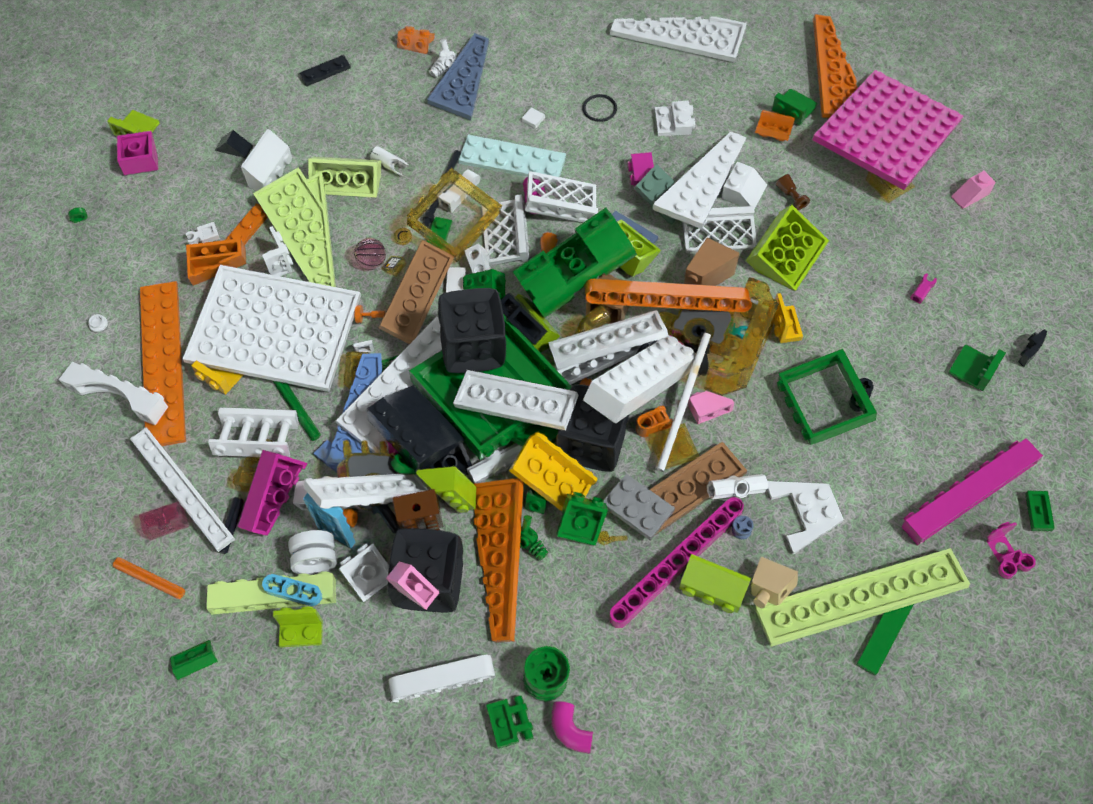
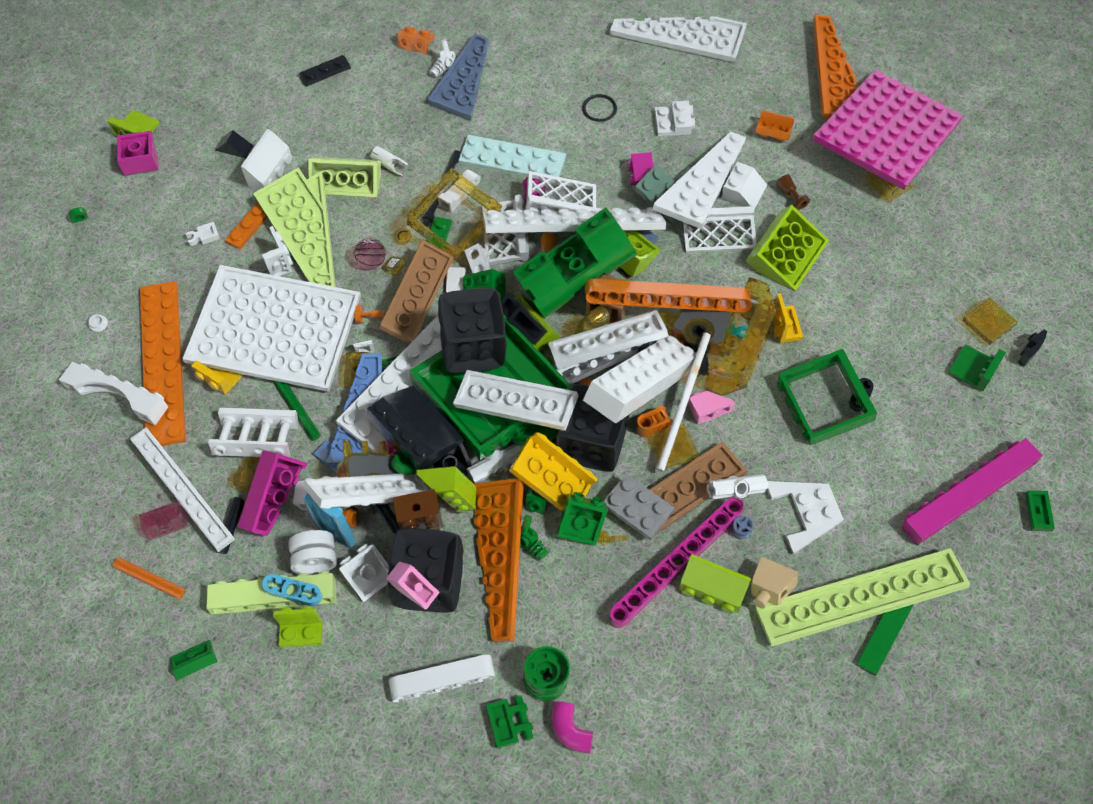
orange wedge [186,238,246,286] -> none
white tile [522,108,545,129] -> none
medium nougat slope [684,238,740,286] -> none
green bracket [772,89,817,126] -> none
dark pink bar [910,273,937,304] -> none
bright pink slope [951,171,996,209] -> none
dark pink piece [986,522,1036,579] -> none
none -> white plate [483,207,666,233]
none -> clear yellow plate [962,297,1018,345]

